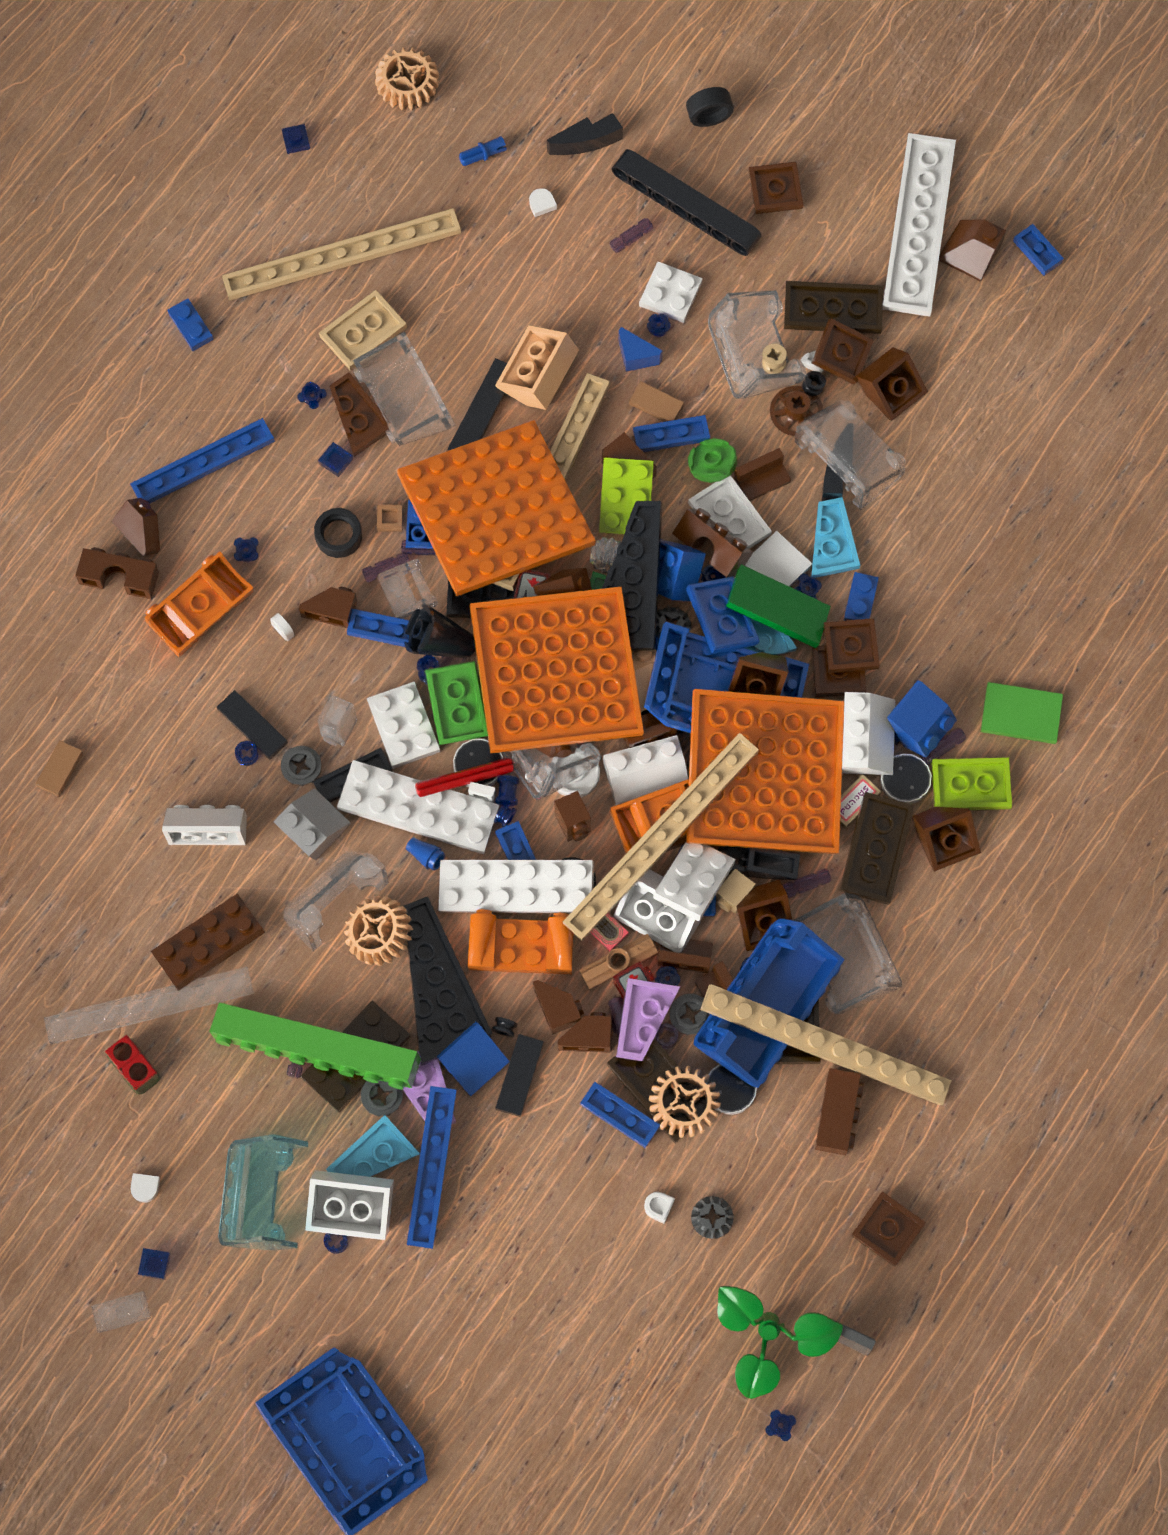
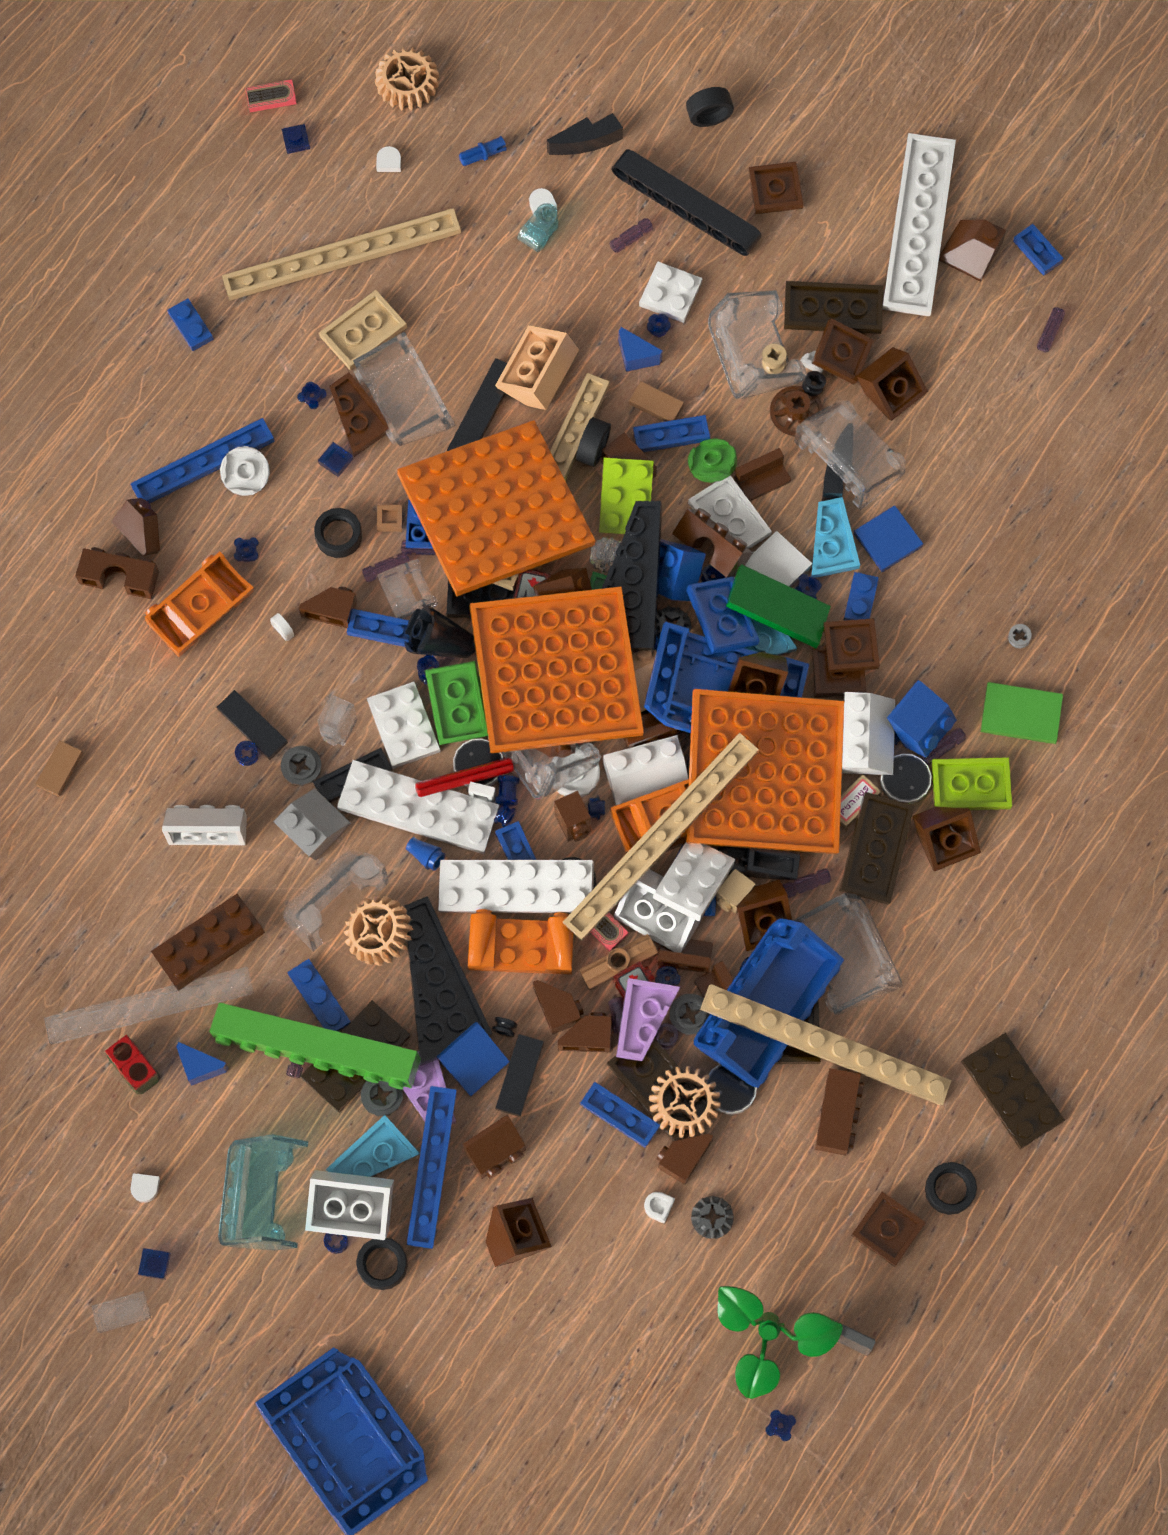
none -> blue slope [176,1042,229,1086]
none -> white tile [220,446,270,496]
none -> tile [245,79,297,112]
none -> blue plate [287,959,351,1032]
none -> black tyre [356,1238,408,1290]
none -> white tile [376,146,401,172]
none -> reddish brown slope [463,1115,526,1179]
none -> reddish brown slope [486,1198,552,1267]
none -> clear light blue piece [517,203,558,252]
none -> black tyre [576,417,611,467]
none -> clear blue plate [588,795,605,821]
none -> reddish brown slope [657,1134,714,1185]
none -> blue tile [854,505,923,572]
none -> black tyre [925,1162,977,1215]
none -> dark brown plate [961,1033,1065,1150]
none -> light grey bush [1008,624,1032,649]
none -> axle [1037,307,1065,353]

